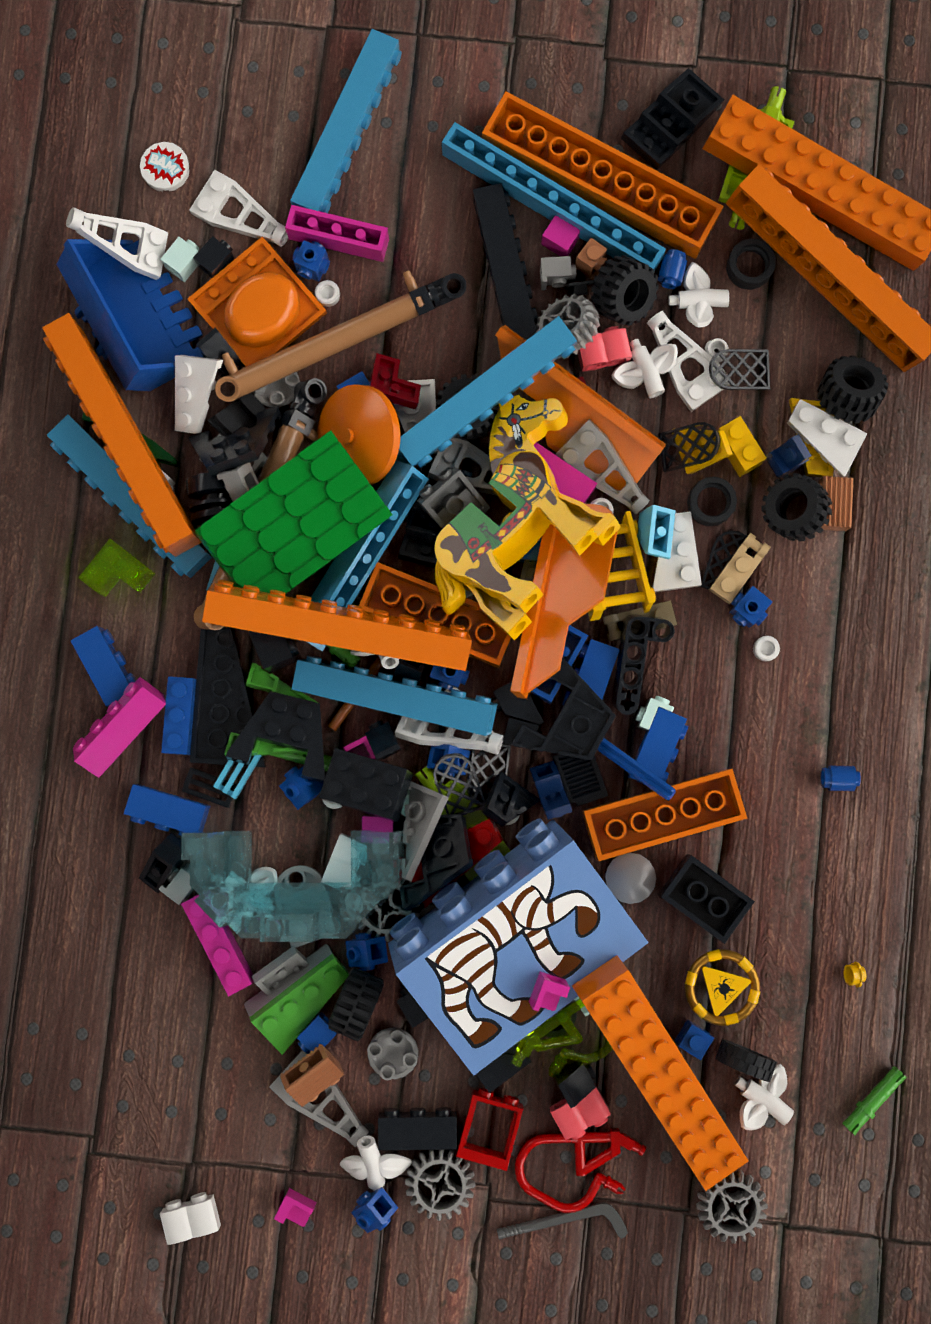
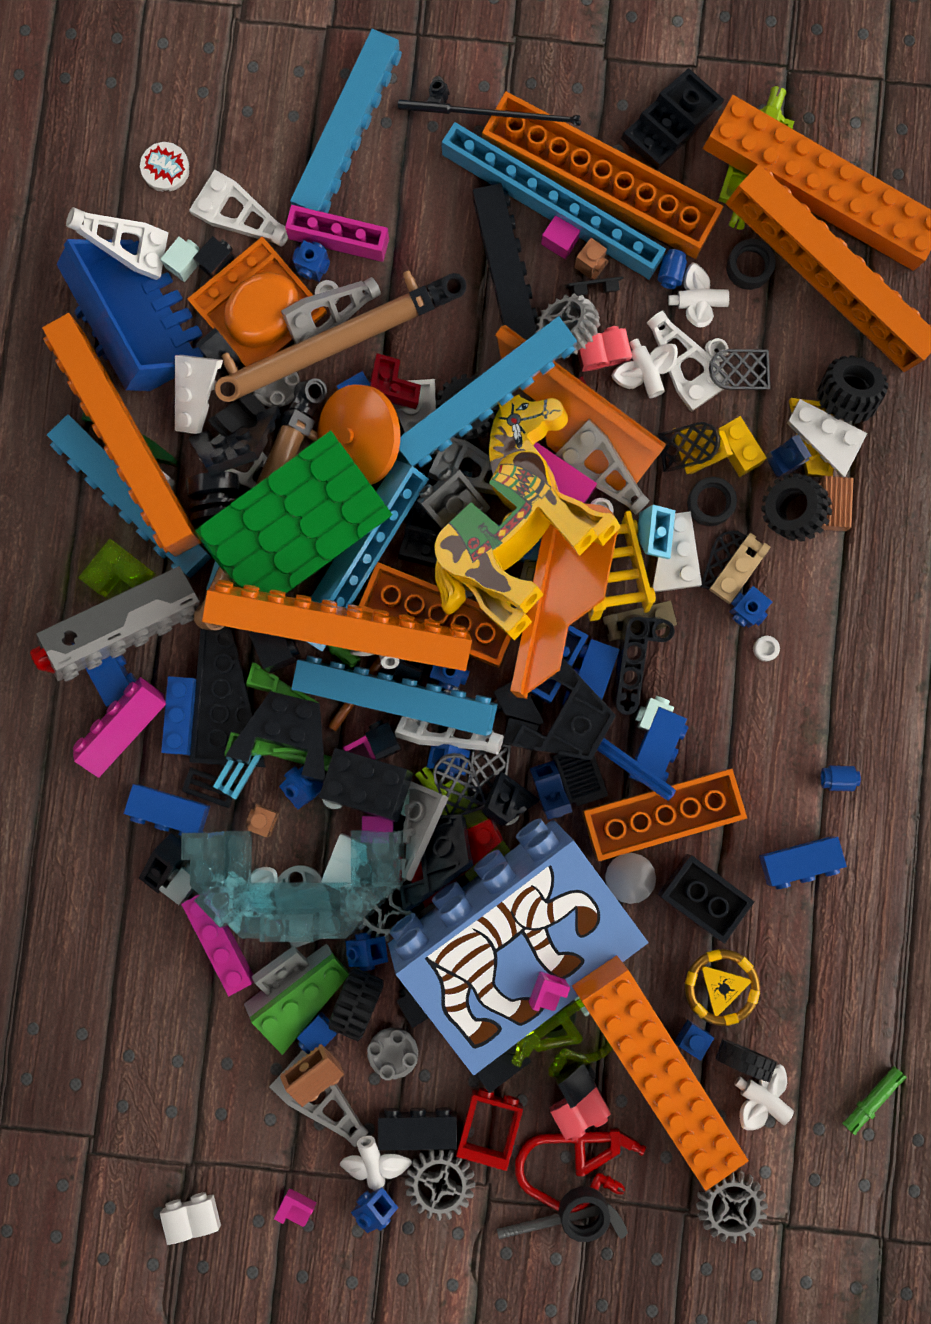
light grey brick [216,463,259,501] -> none
light grey brick [540,256,576,290] -> none
black tyre [591,255,659,326] -> none
yellow plate [843,962,866,988] -> none
none -> piece [29,566,199,681]
none -> nougat brick [246,804,280,837]
none -> light grey plate [281,277,381,345]
none -> black piece [398,79,581,126]
none -> black tyre [558,1186,611,1242]
none -> blue brick [759,836,847,890]

